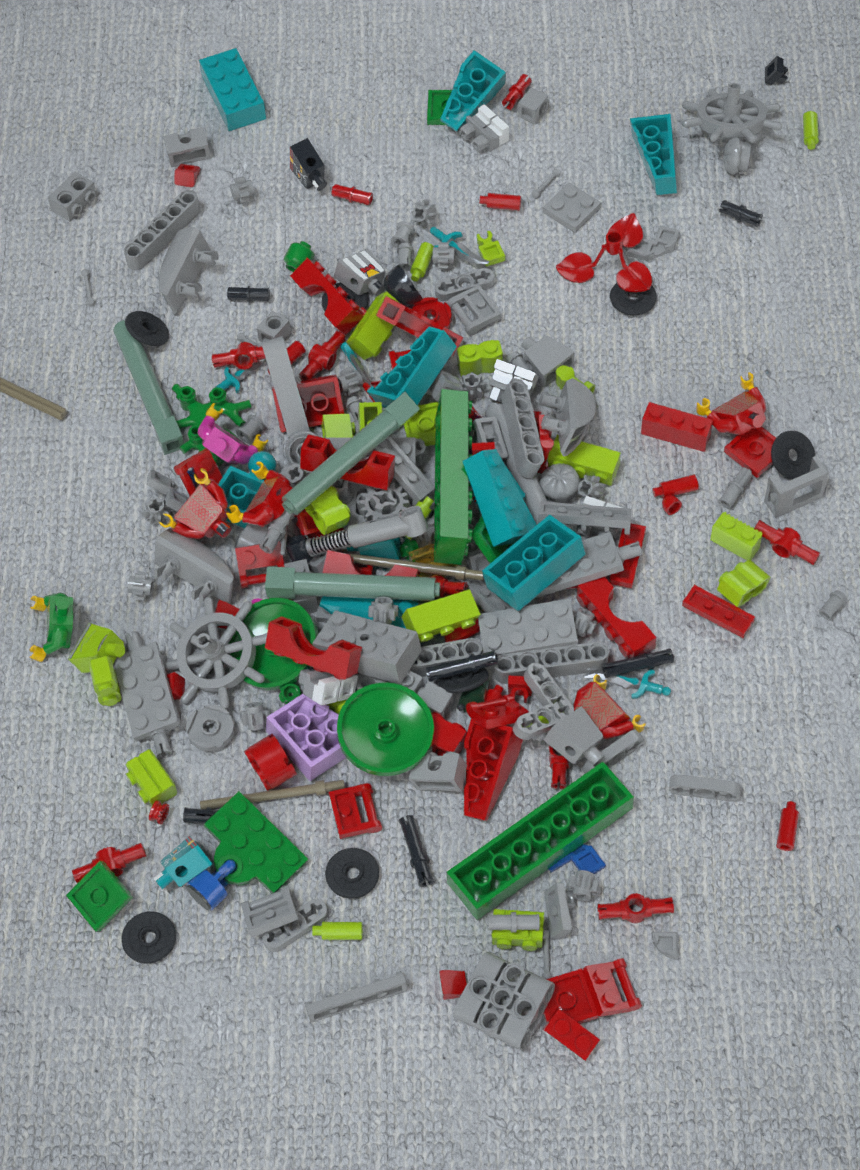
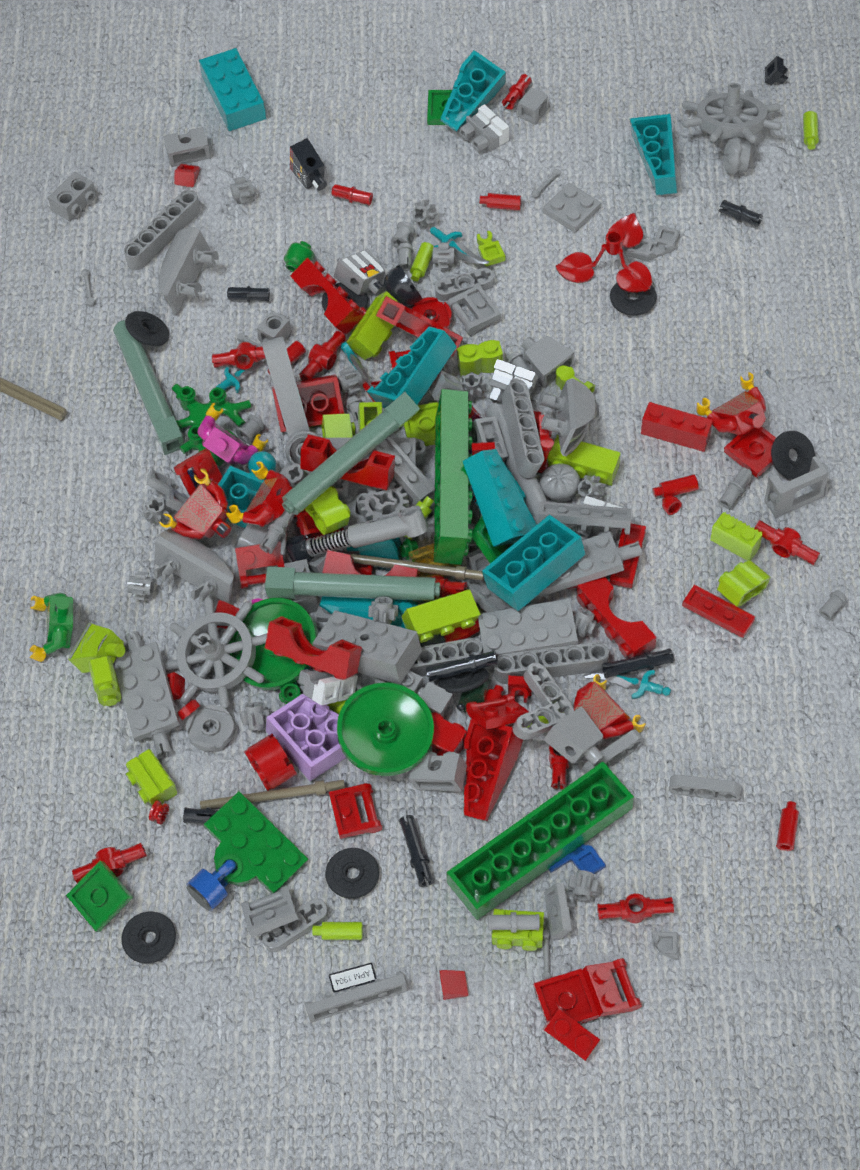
teal torso [154,836,212,890] -> none
light grey connector [453,952,555,1050] -> none
none -> red tile [177,699,201,720]
none -> white sticker [329,963,377,993]

